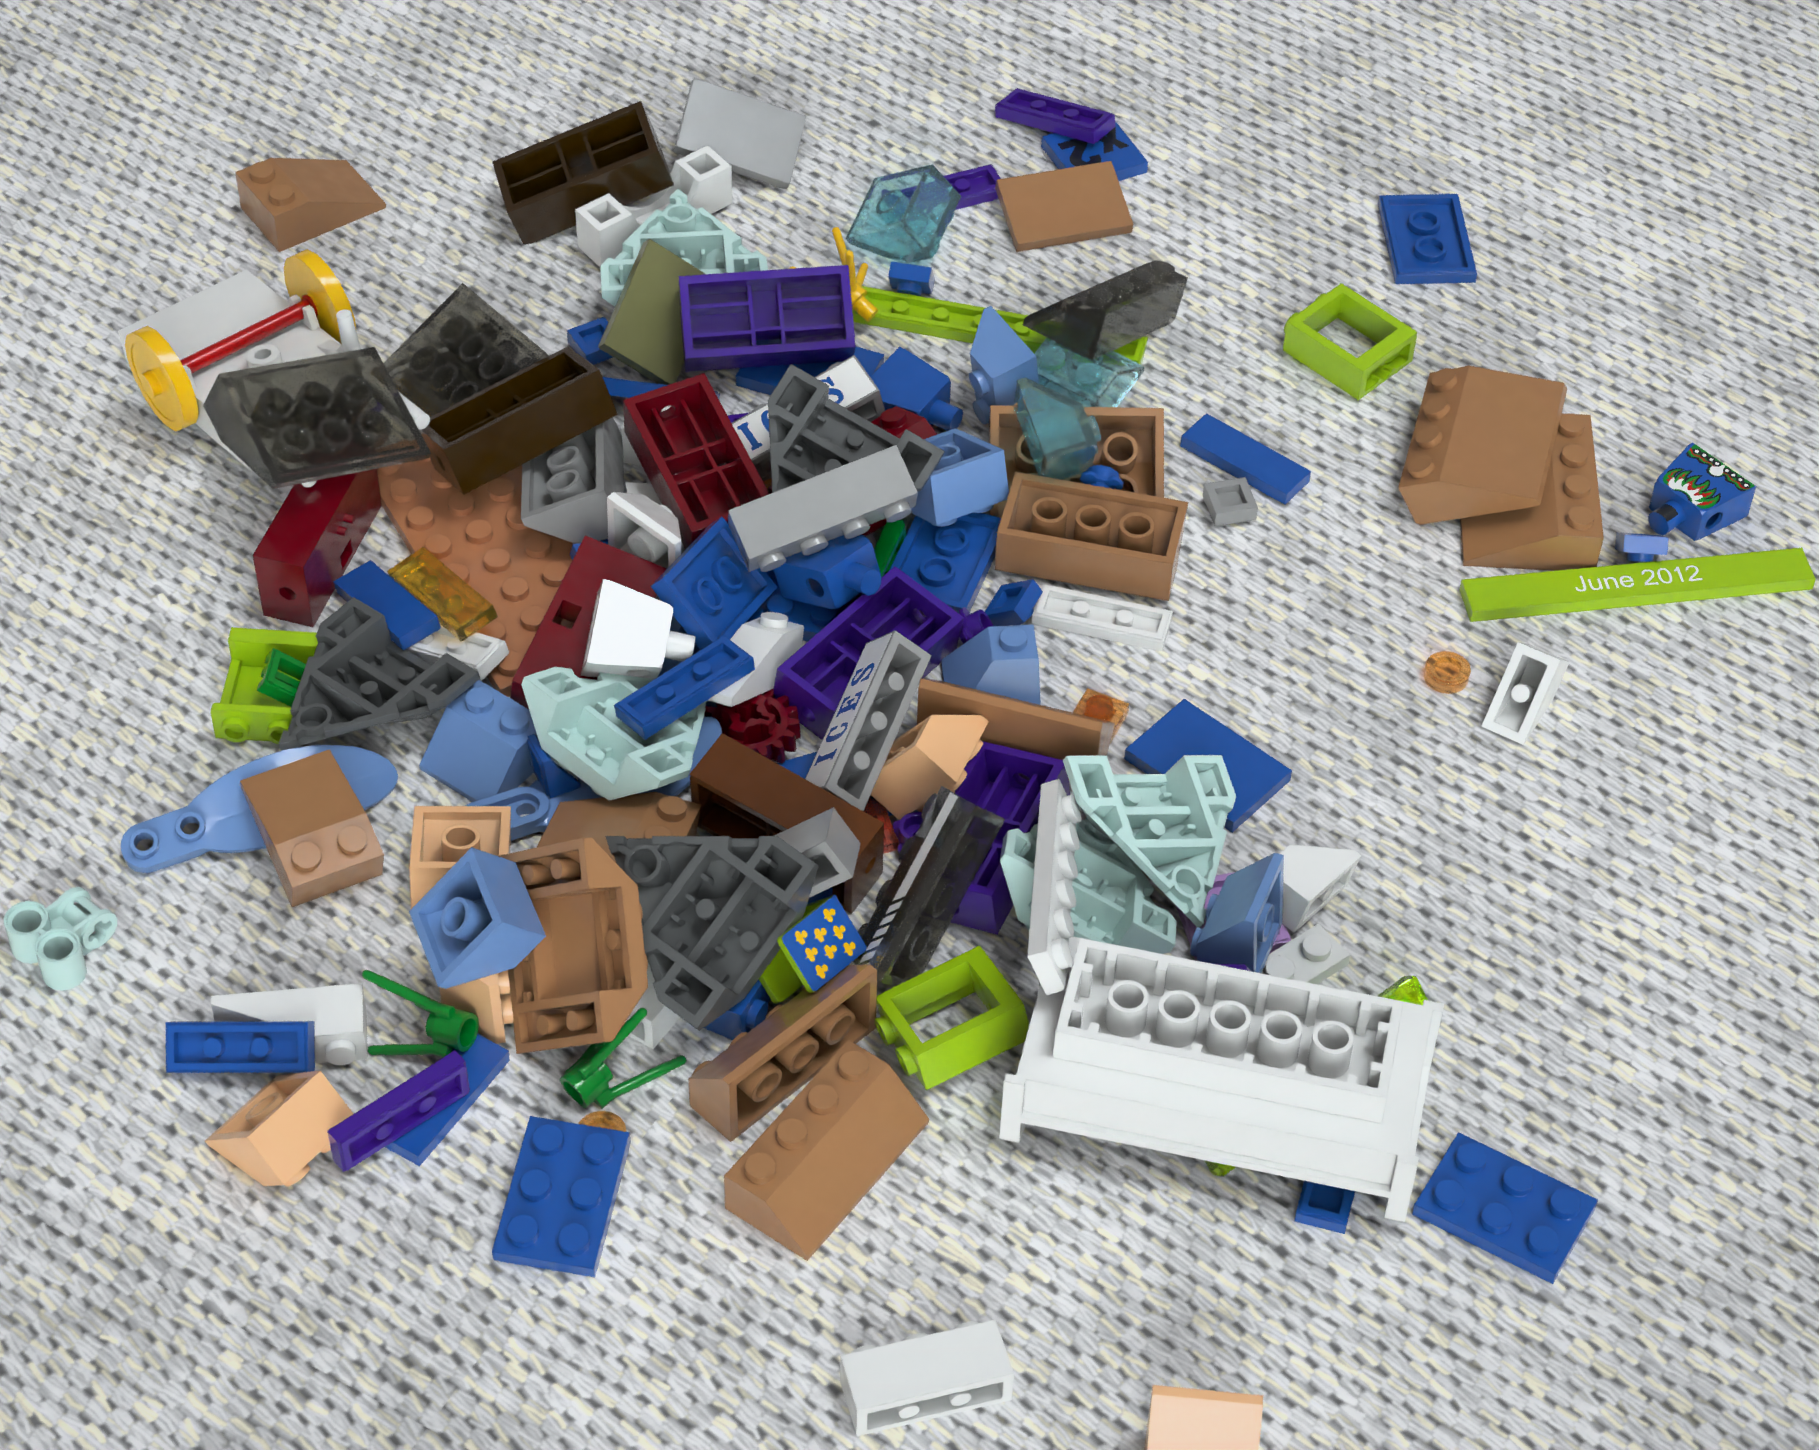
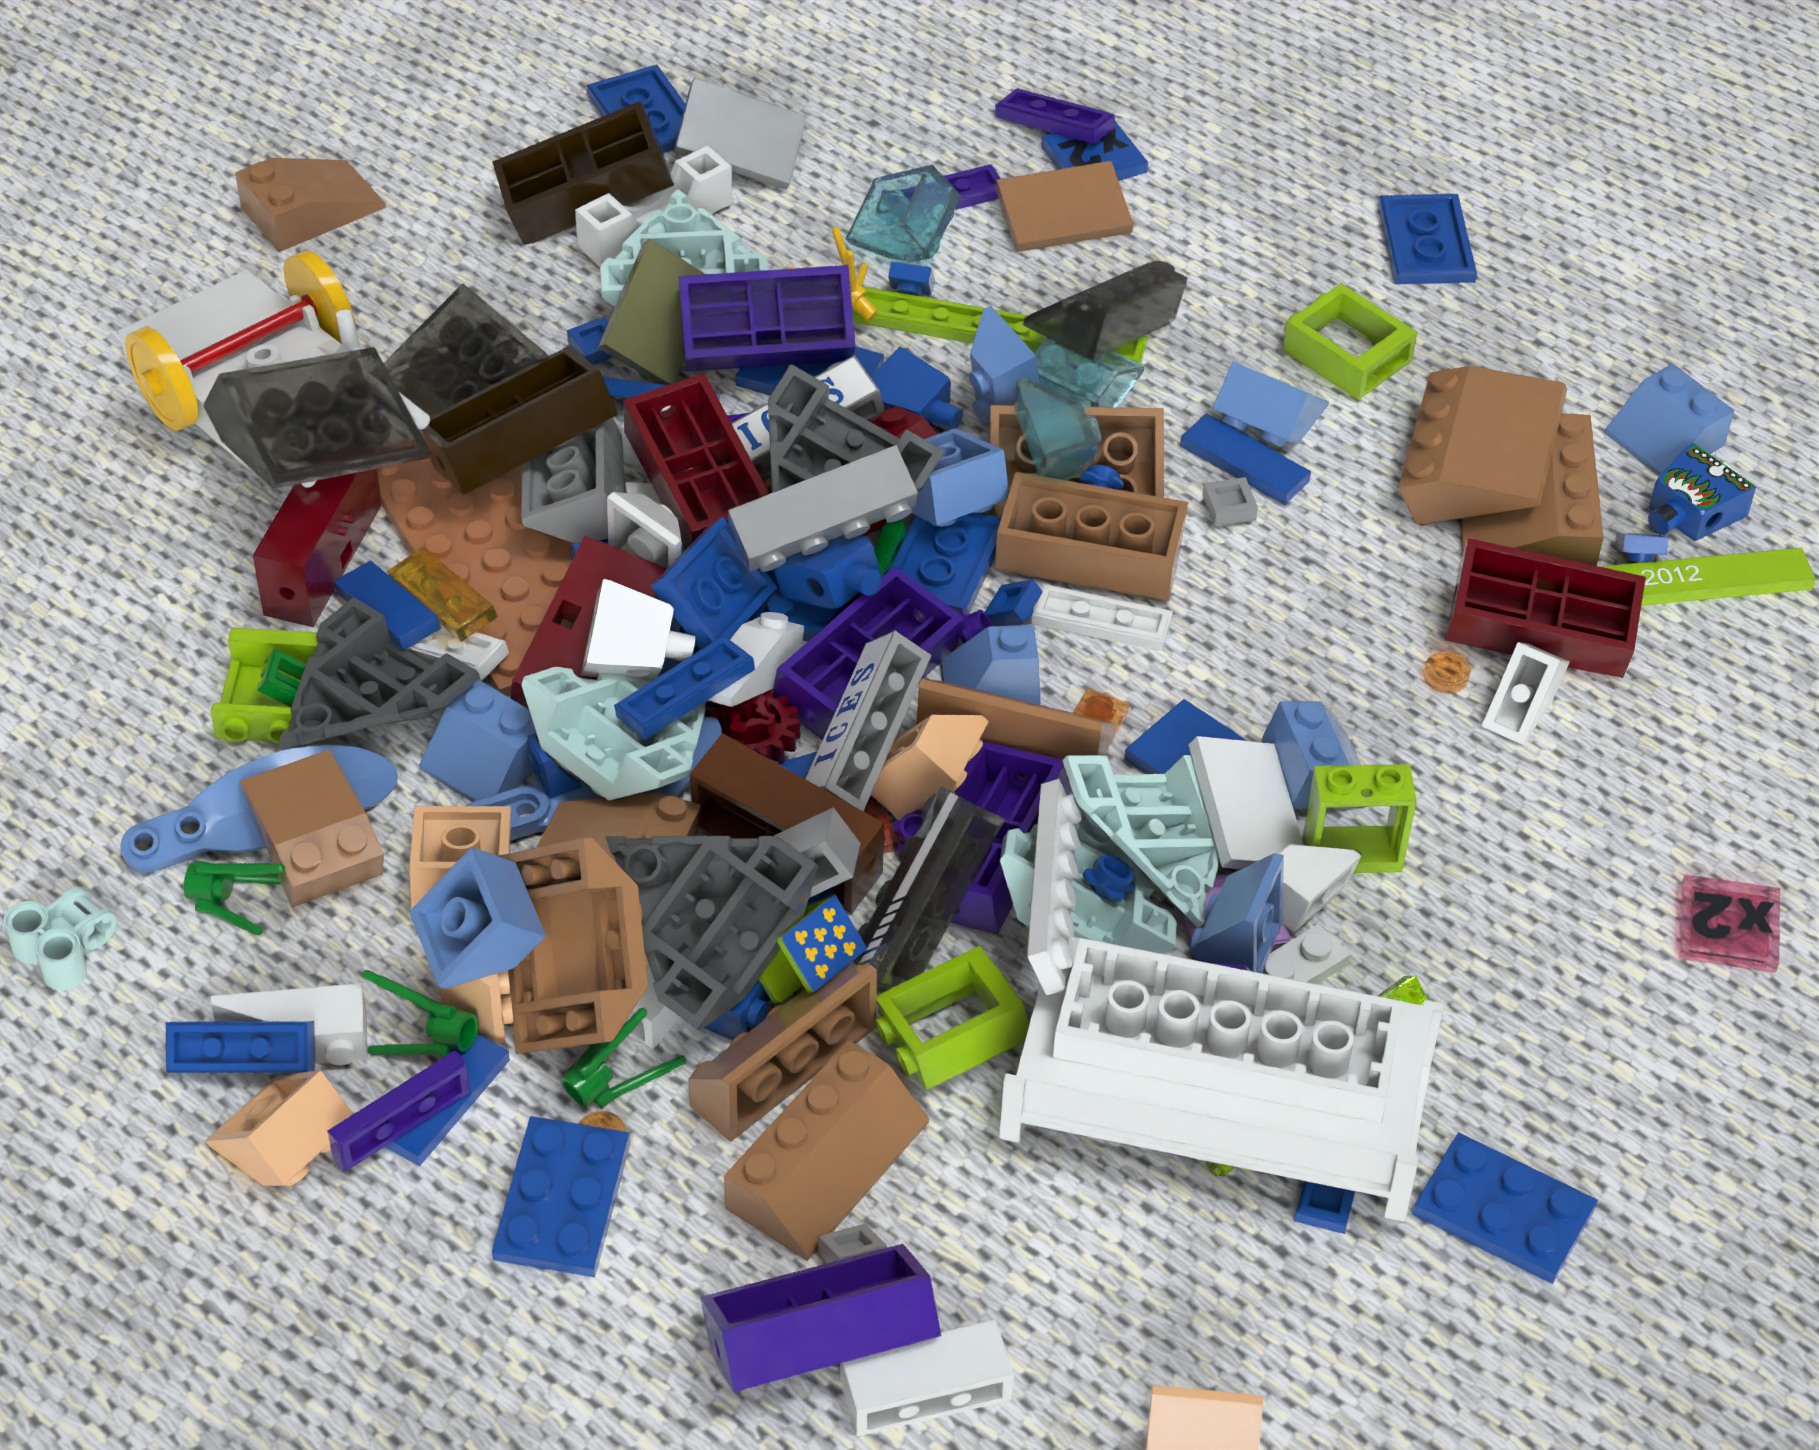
none -> green plant [183,861,285,936]
none -> blue tile [586,65,685,153]
none -> dark purple brick [700,1244,941,1392]
none -> light grey plate [818,1224,887,1263]
none -> blue plate [1082,855,1135,902]
none -> white tile [1189,736,1304,869]
none -> medium blue slope [1212,361,1329,447]
none -> medium blue slope [1261,701,1371,809]
none -> lime window [1303,764,1417,873]
none -> dark red brick [1445,538,1646,678]
none -> medium blue slope [1605,363,1735,476]
none -> clear pink tile [1678,874,1780,973]

